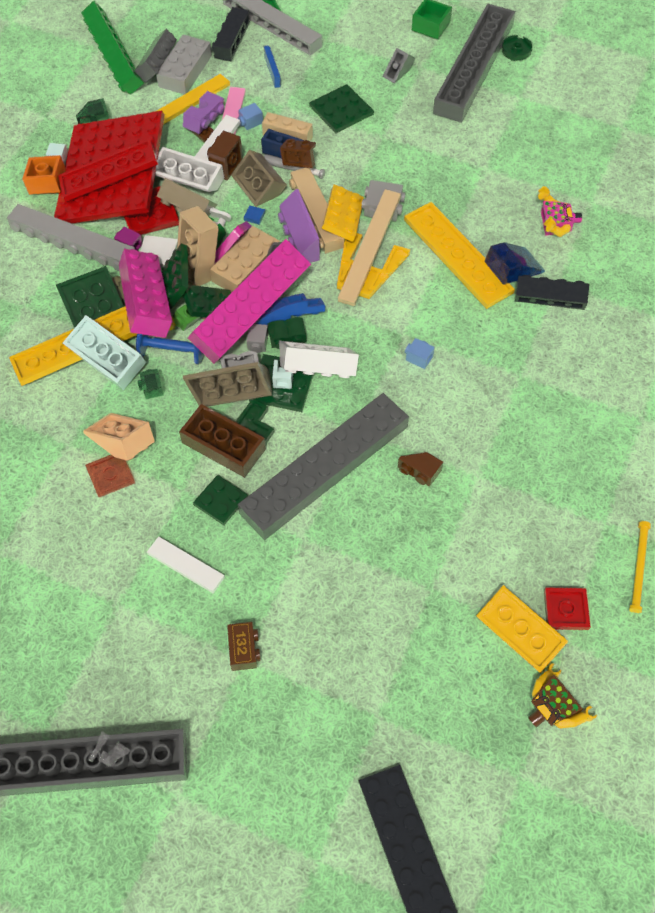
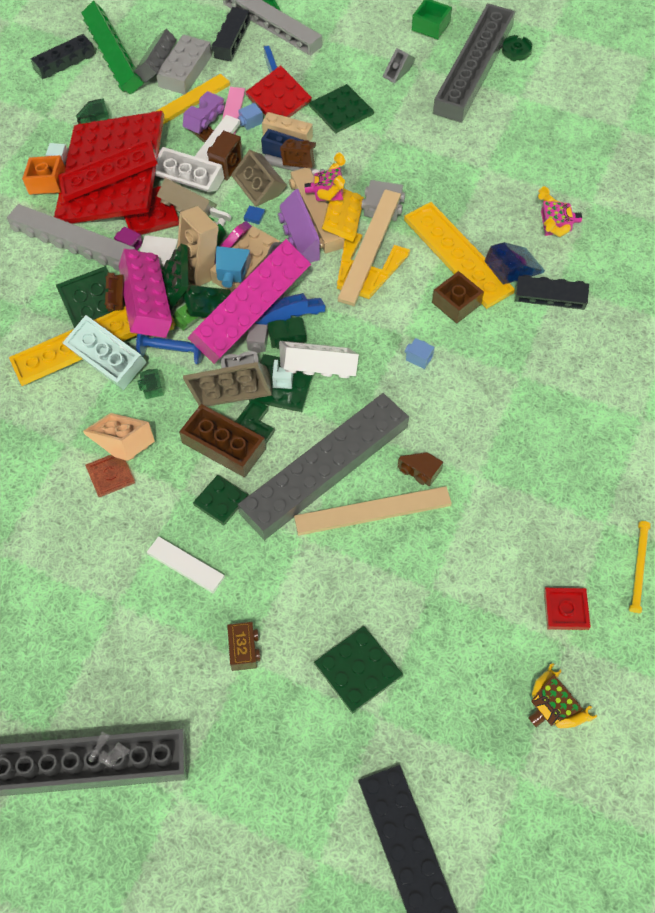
yellow tile [476,585,568,673] -> none
none -> black brick [30,34,95,80]
none -> reddish brown hinge [104,273,124,311]
none -> dark azure torso [216,246,251,288]
none -> red plate [246,65,312,118]
none -> tan tile [294,486,452,536]
none -> torso [304,152,345,201]
none -> dark green plate [314,626,403,714]
none -> reddish brown brick [432,271,484,324]

